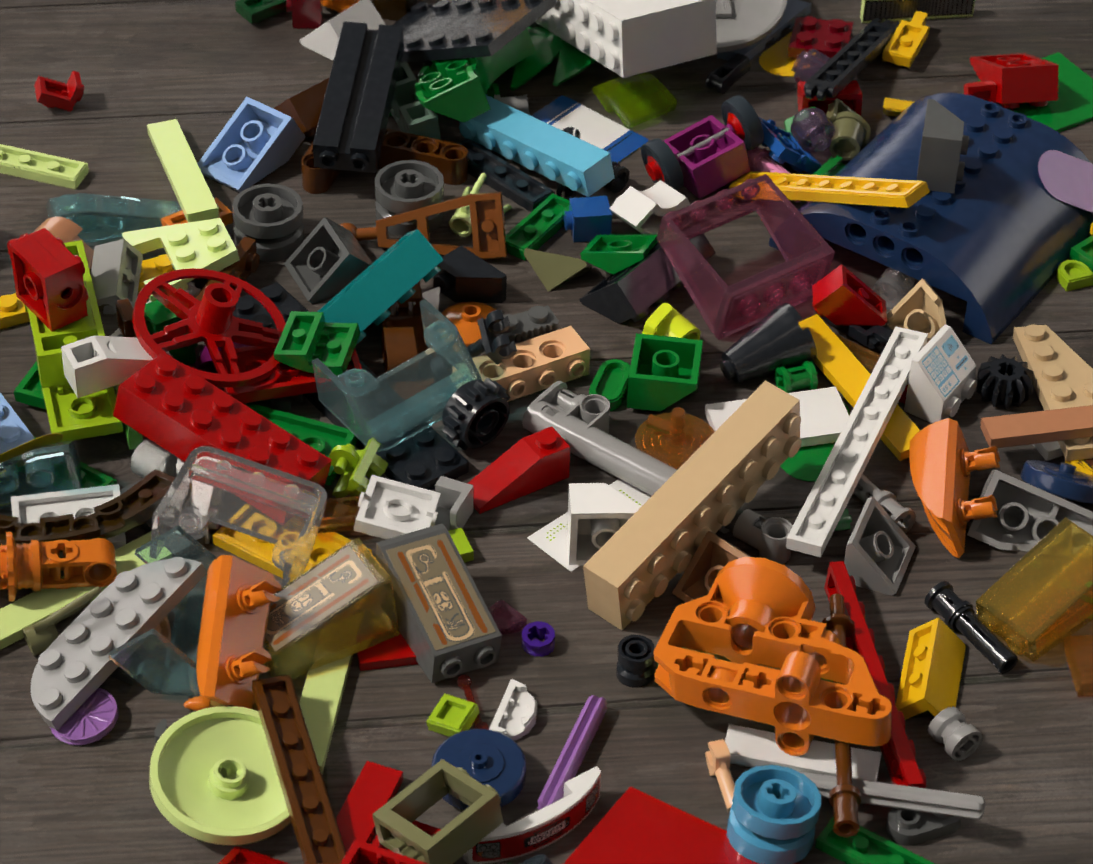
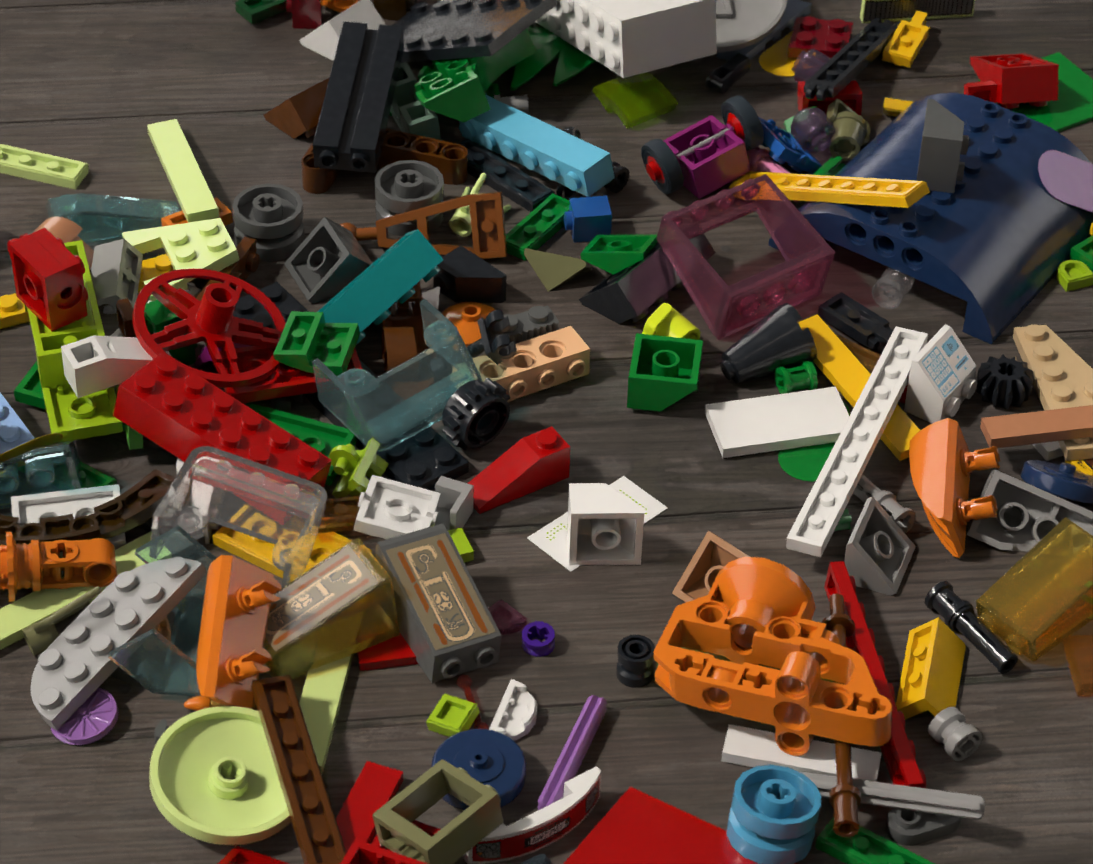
red bracket [34,71,84,112] -> none
white piece [131,439,178,478] -> none
light blue slope [197,97,305,192] -> none
light grey piece [522,381,793,564] -> none
sticker [532,95,649,163] -> none
tan brick [583,380,802,630] -> none
green tile [589,359,630,411] -> none
white brick [610,180,695,236] -> none
clear orange shield [635,407,715,470] -> none
light nougat bar [705,739,735,812] -> none
red slope [812,264,887,326] -> none
tan slope [887,278,947,343] -> none

